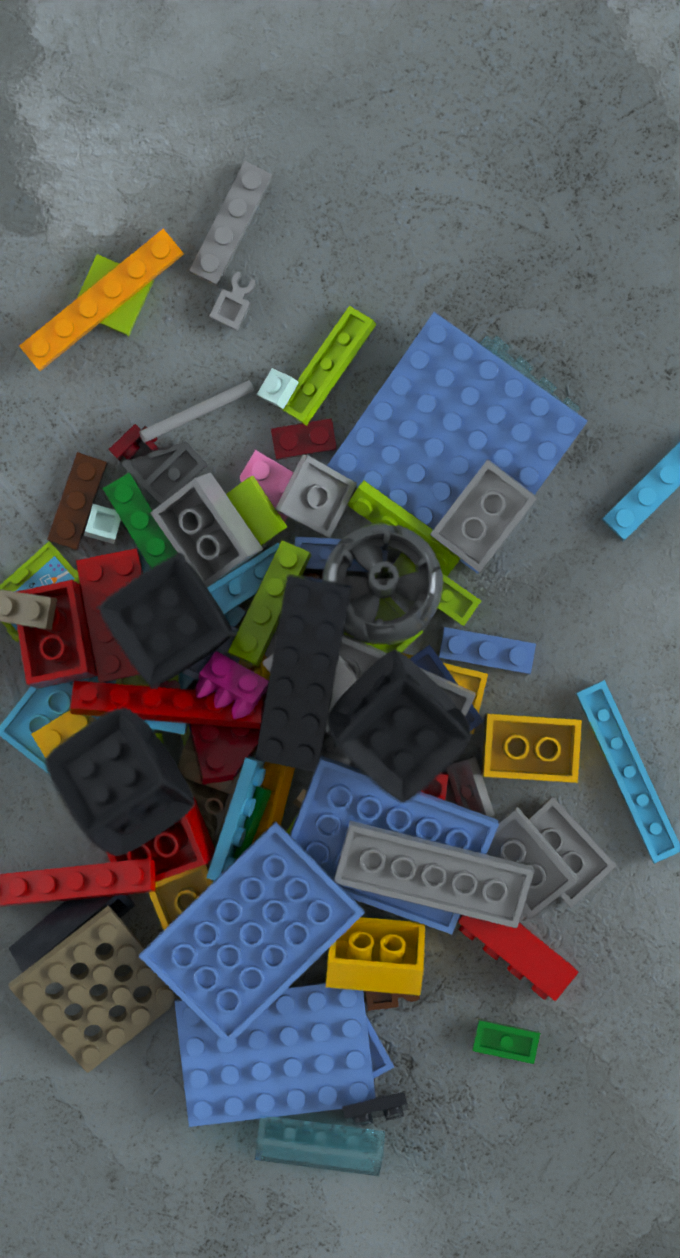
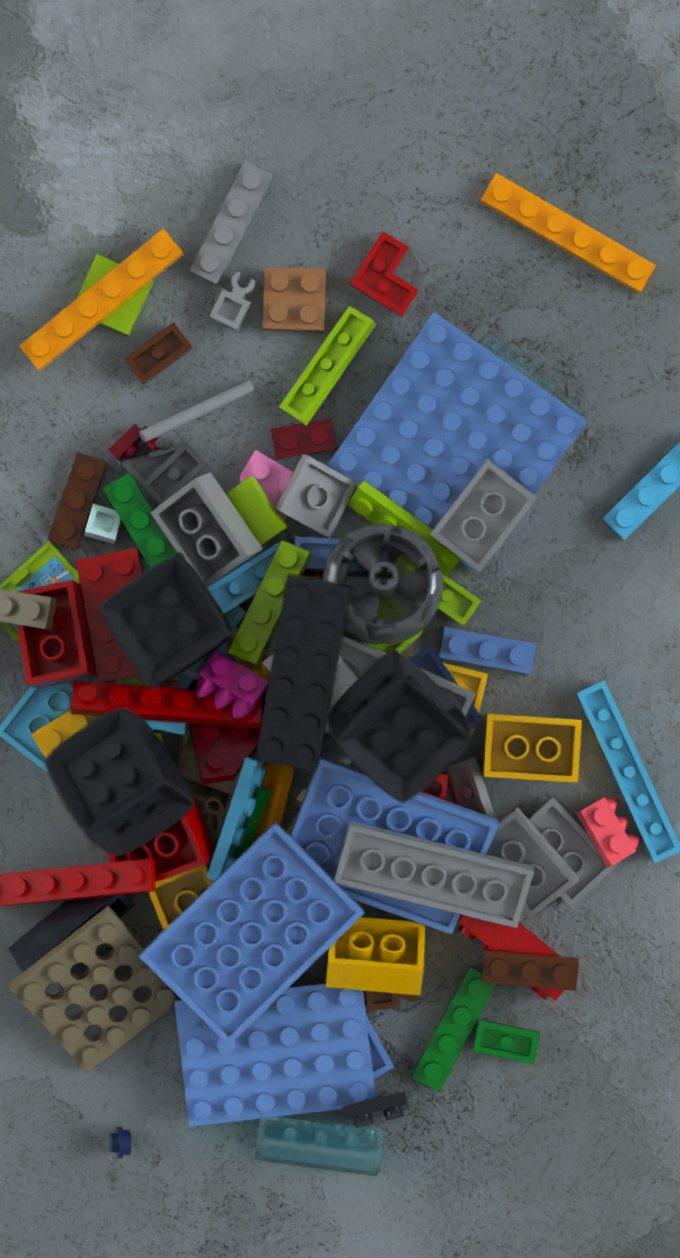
light aqua plate [257,368,299,409] -> none
none -> dark blue plate [109,1126,131,1159]
none -> reddish brown plate [124,322,193,385]
none -> medium nougat plate [262,267,326,332]
none -> red plate [350,231,419,318]
none -> green plate [411,965,496,1092]
none -> light orange plate [480,173,656,294]
none -> reddish brown plate [481,949,579,991]
none -> coral plate [576,797,641,868]

